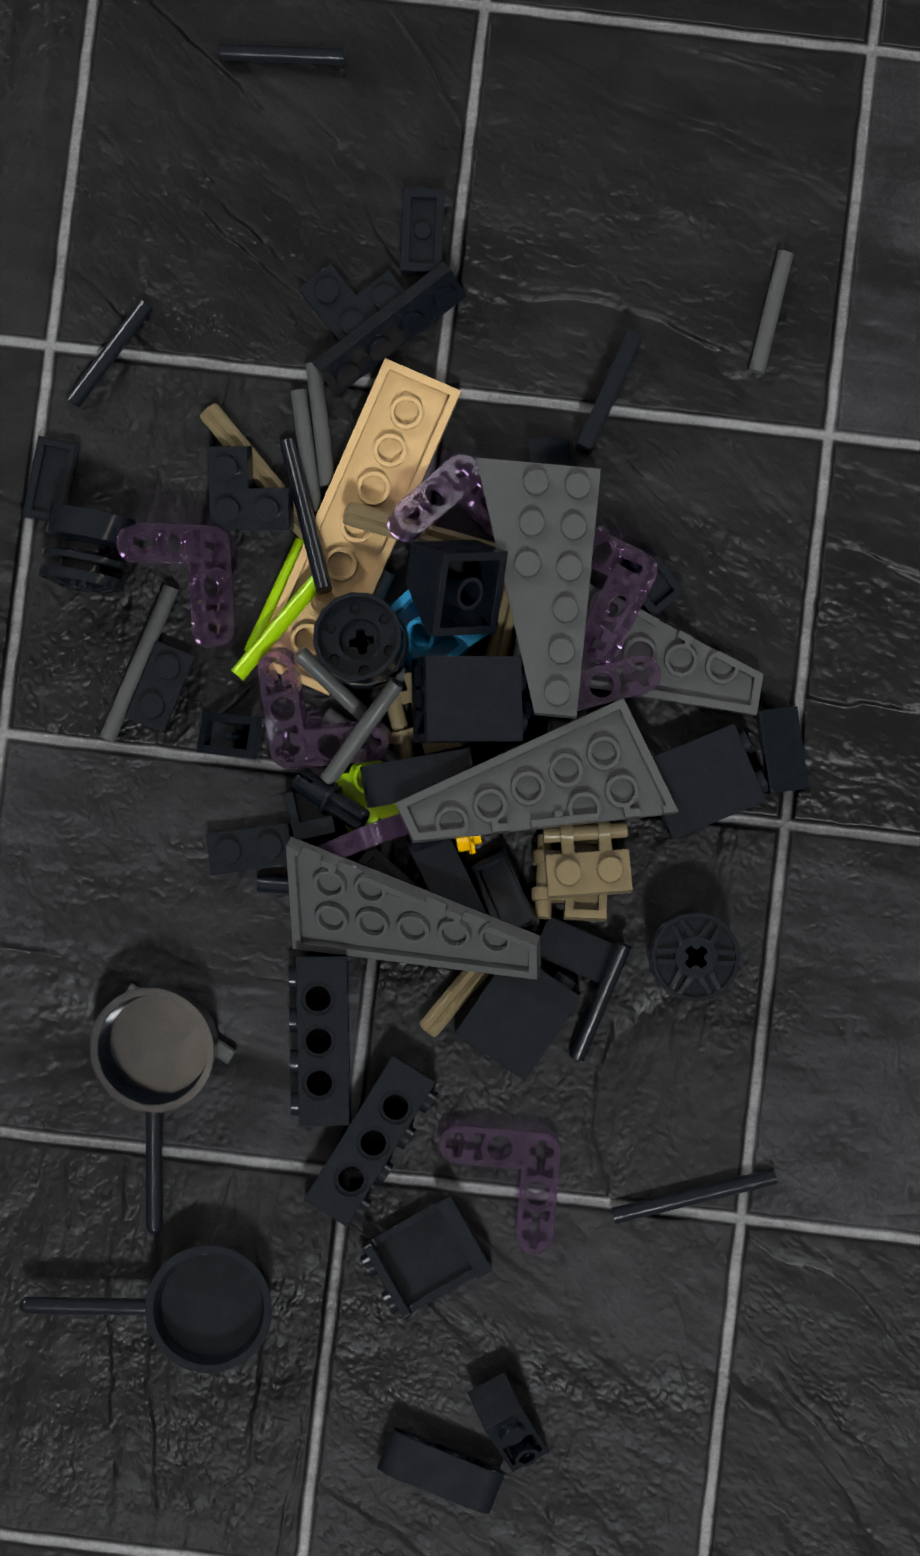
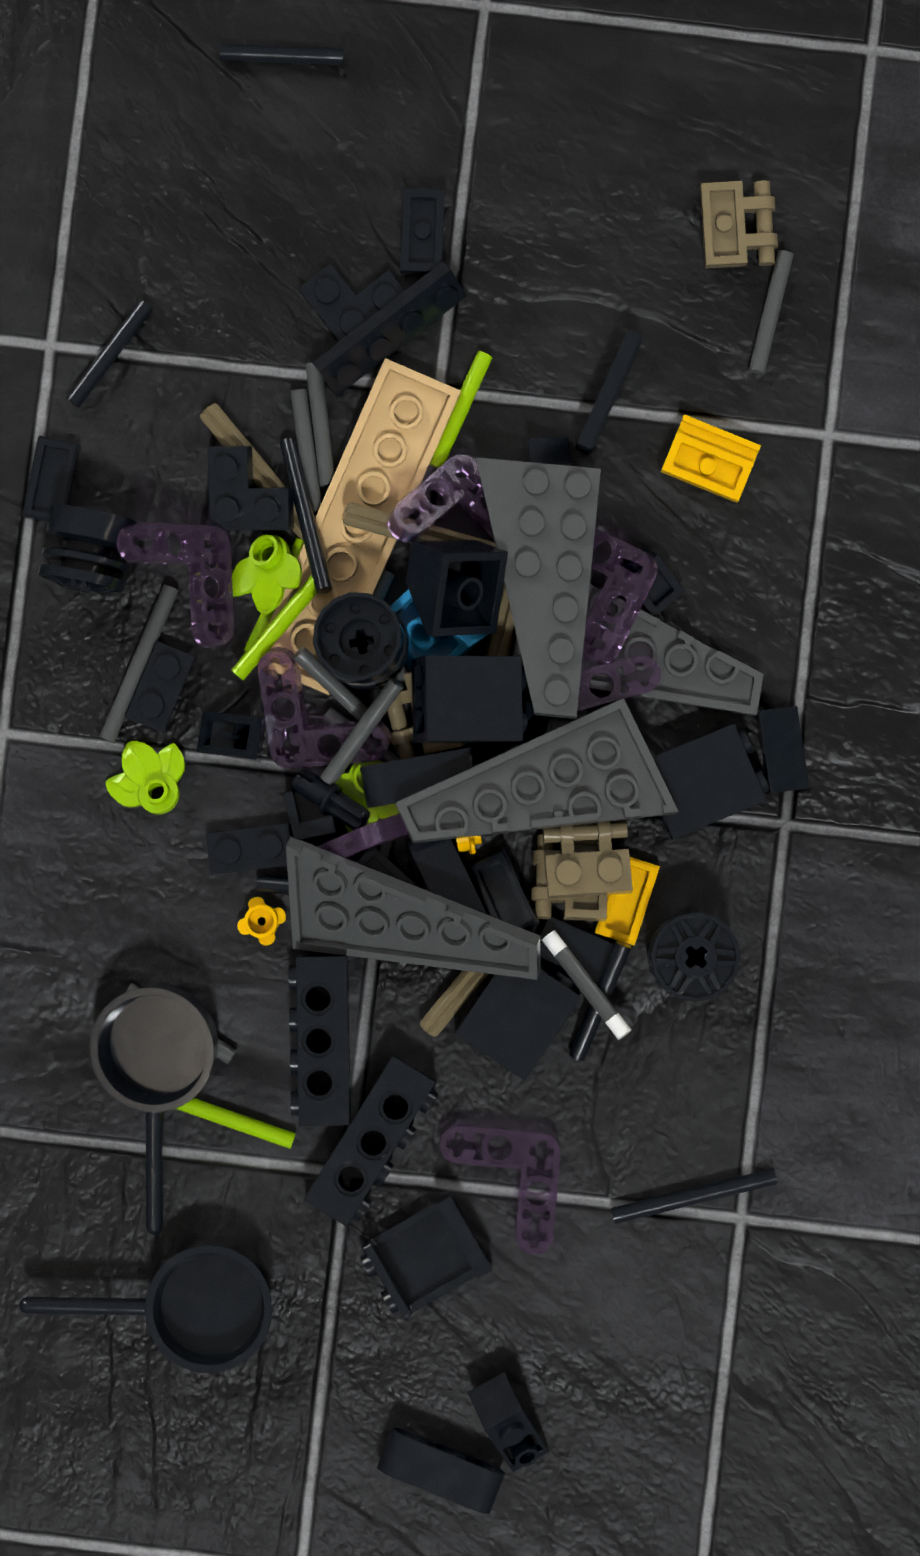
none -> lime plate [105,741,185,815]
none -> lime bar [176,1098,296,1149]
none -> lime plate [228,535,302,615]
none -> yellow plate [237,897,286,946]
none -> lime bar [430,351,493,470]
none -> dark grey bar [542,930,631,1040]
none -> yellow tile [594,857,660,946]
none -> yellow plate [661,414,761,503]
none -> dark tan plate [700,180,778,269]

